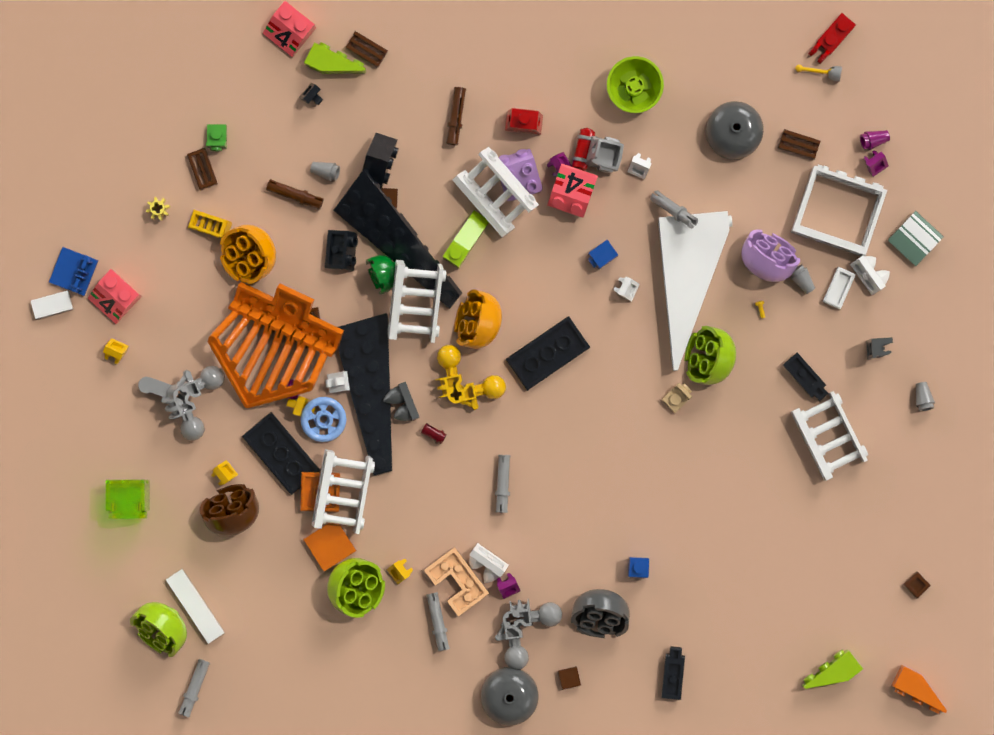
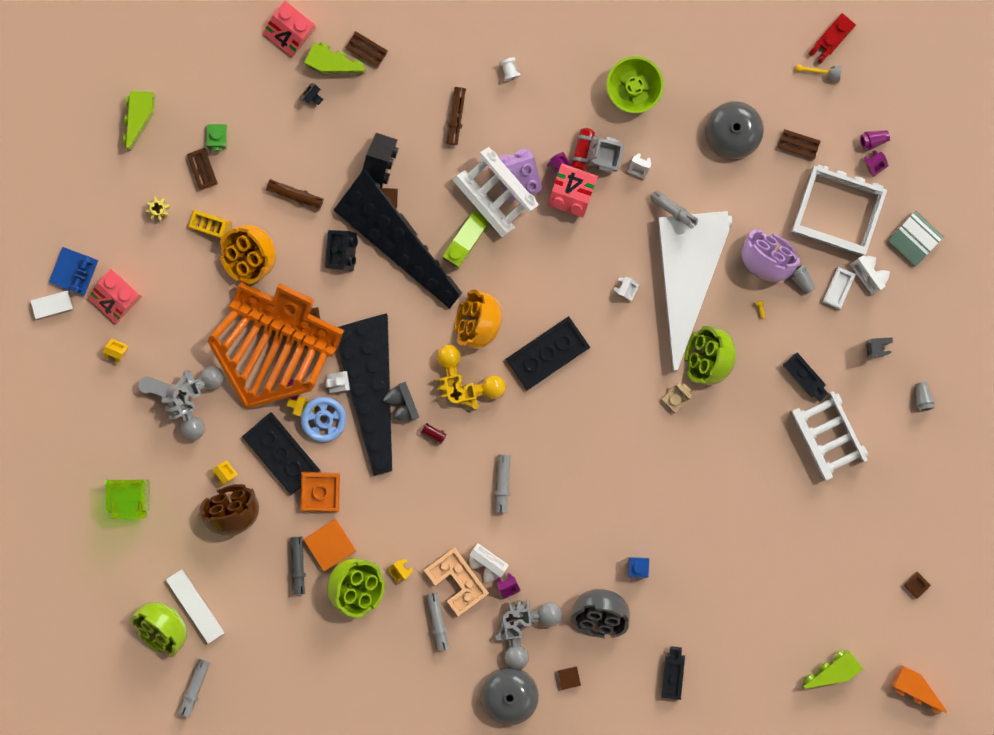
light grey cone [310,162,340,181] -> none
white fence [311,449,375,534] -> none
green cylinder [366,255,395,295] -> none
white fence [387,260,446,343] -> none
red torso [505,108,543,135] -> none
blue brick [588,240,618,270] -> none
none -> lime slope [123,91,155,150]
none -> dark grey pin [290,536,306,595]
none -> white bush [499,57,521,81]

